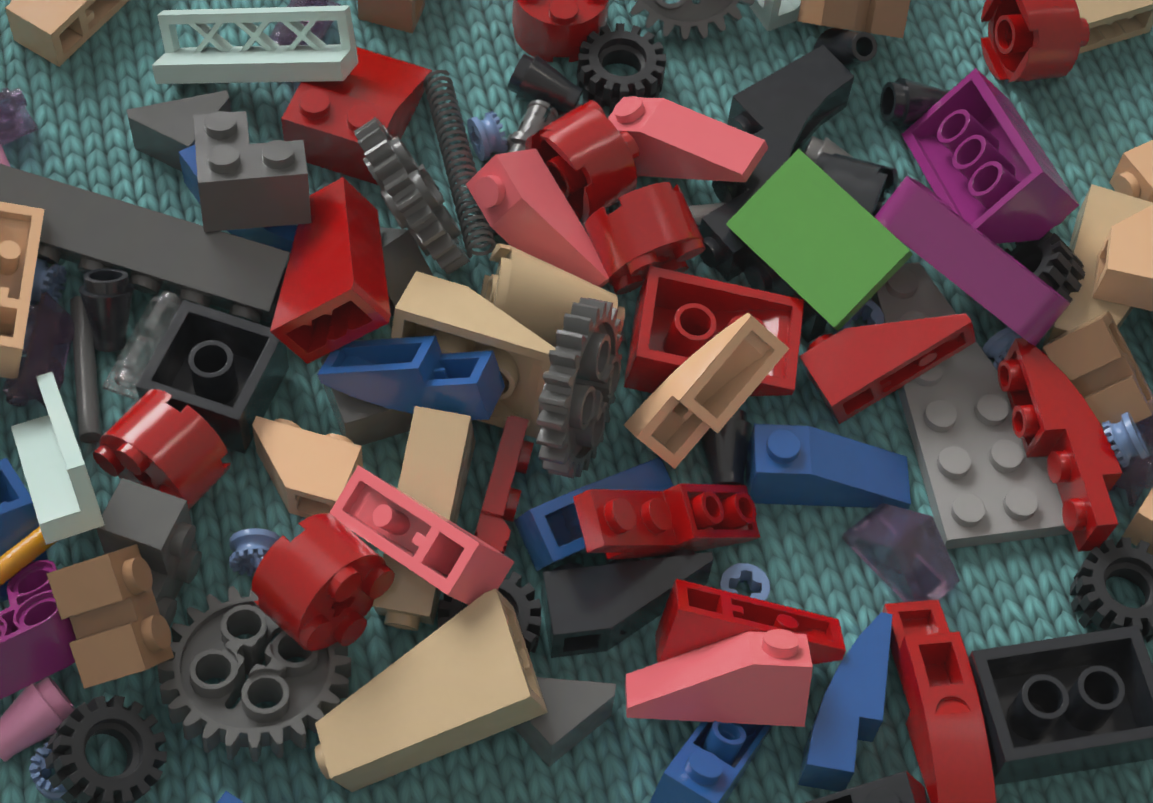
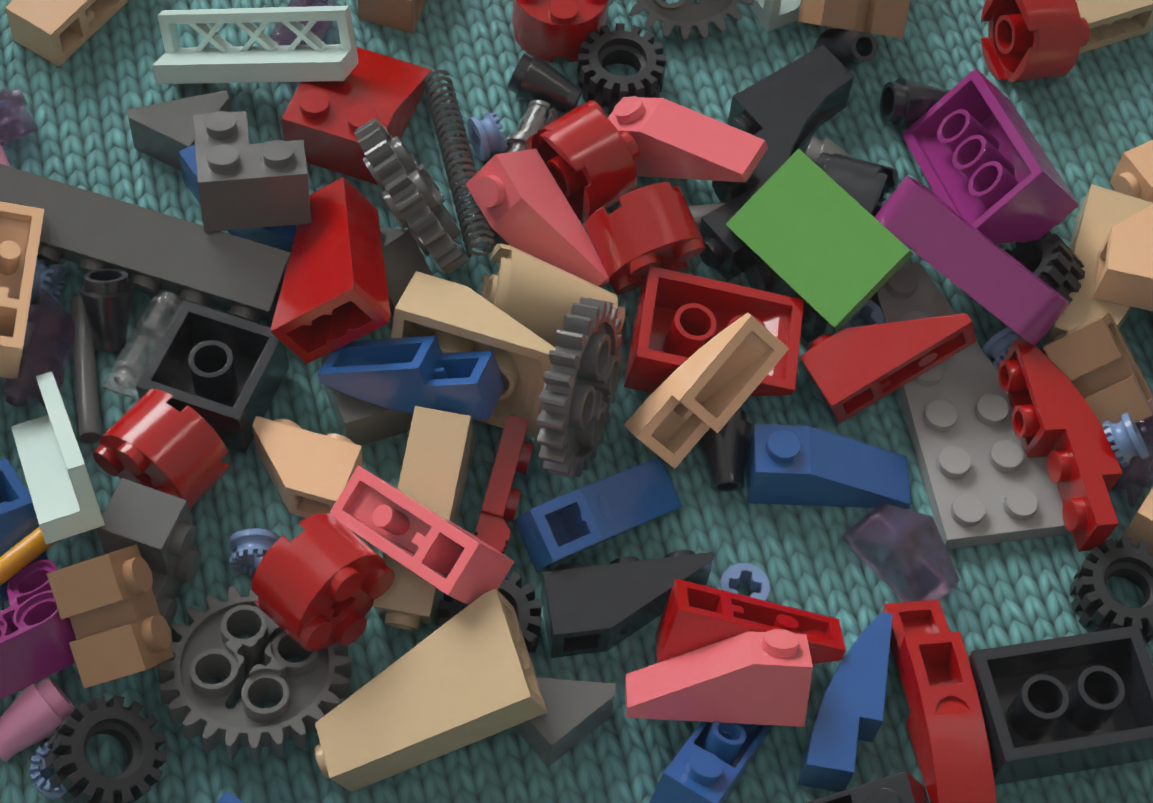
red slope [573,483,760,559] -> none

